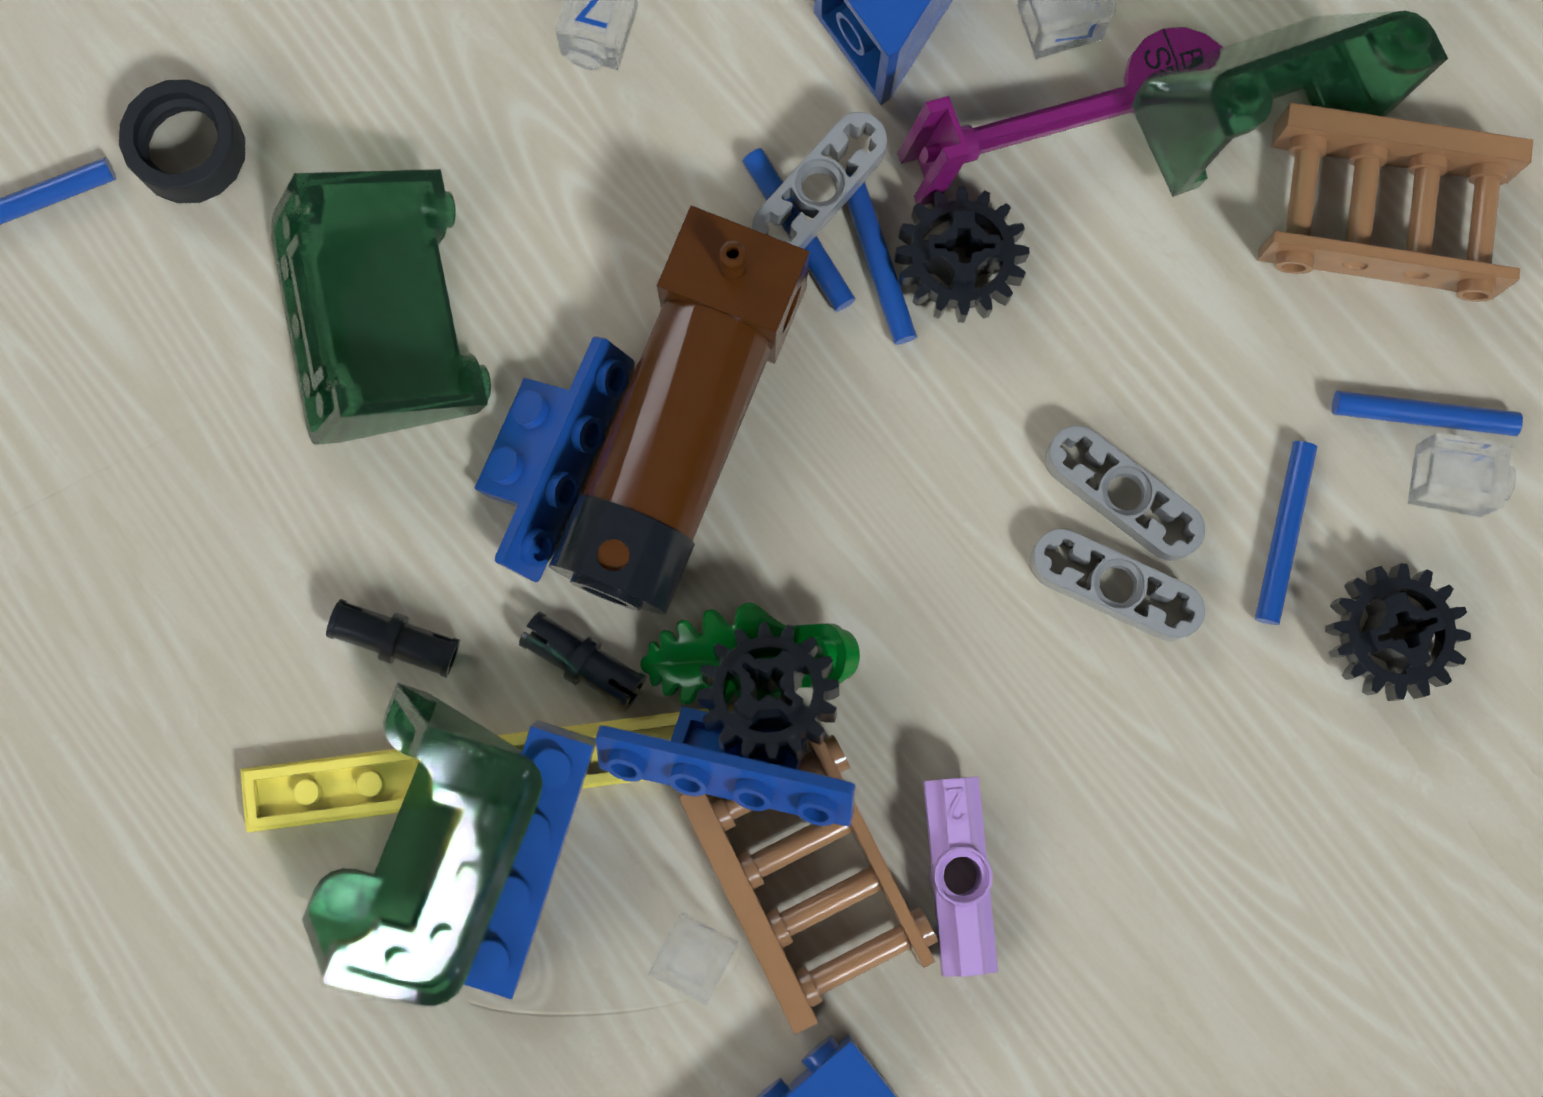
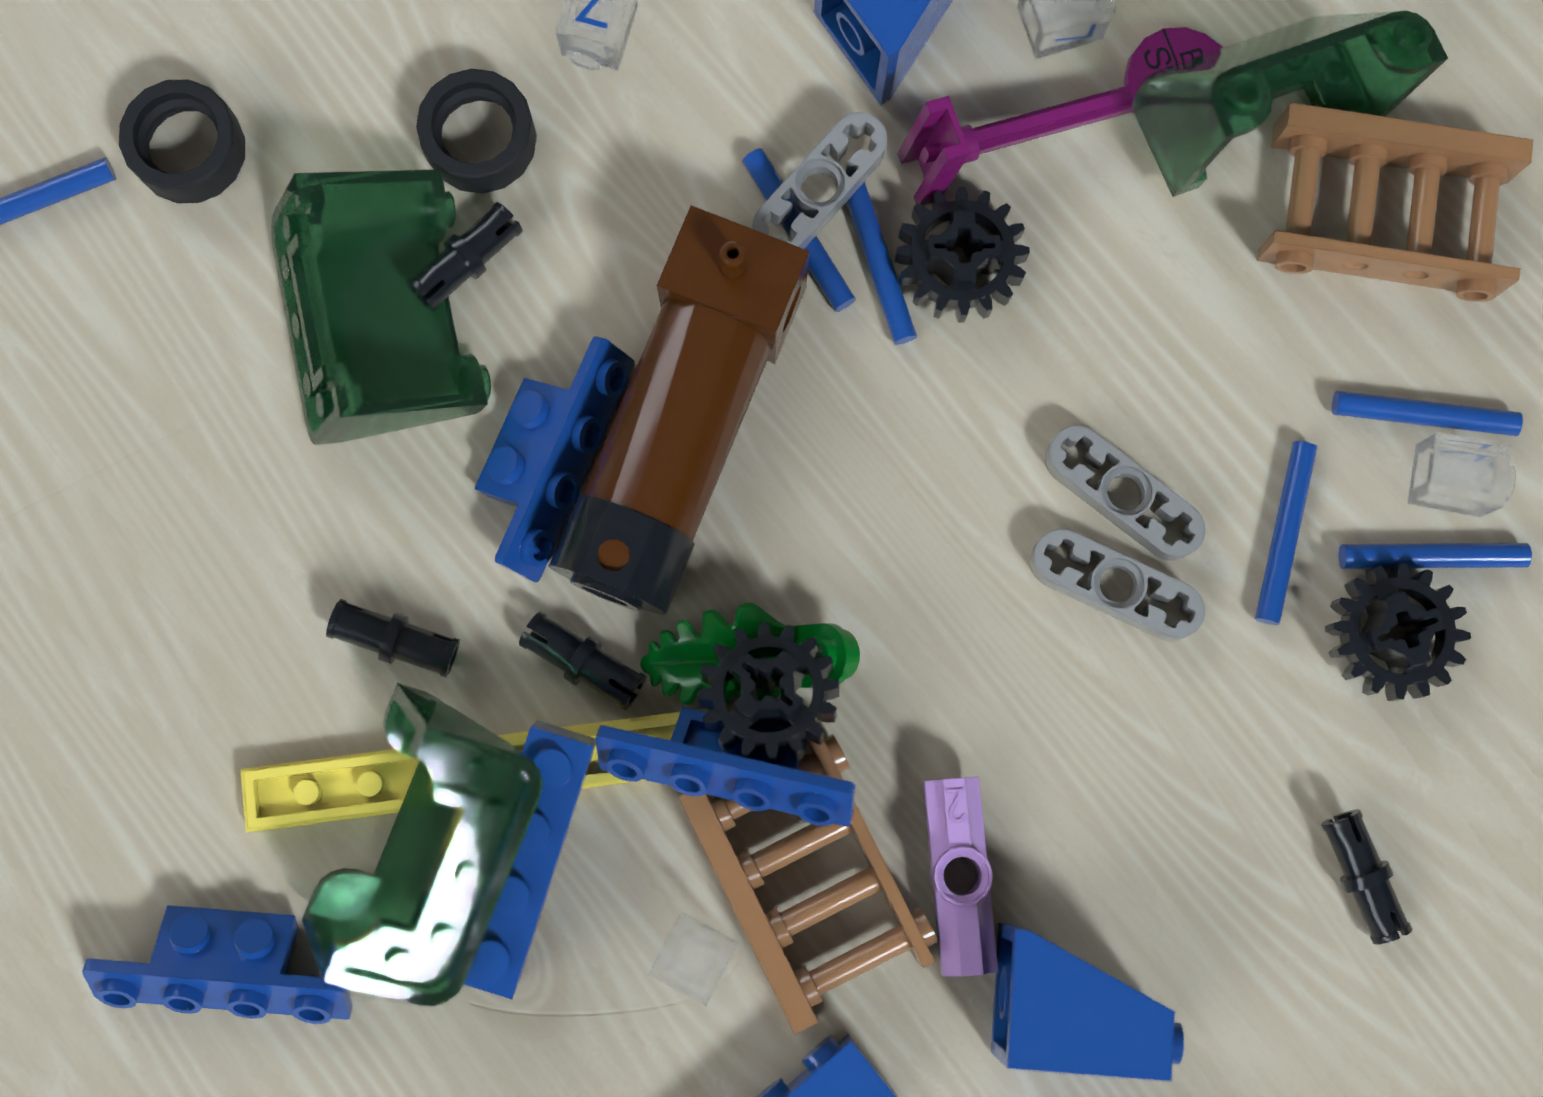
none -> blue bracket [82,905,353,1024]
none -> black pin [406,202,523,312]
none -> black tyre [416,68,537,194]
none -> blue slope [991,922,1184,1081]
none -> black pin [1321,809,1412,945]
none -> blue bar [1338,543,1532,569]

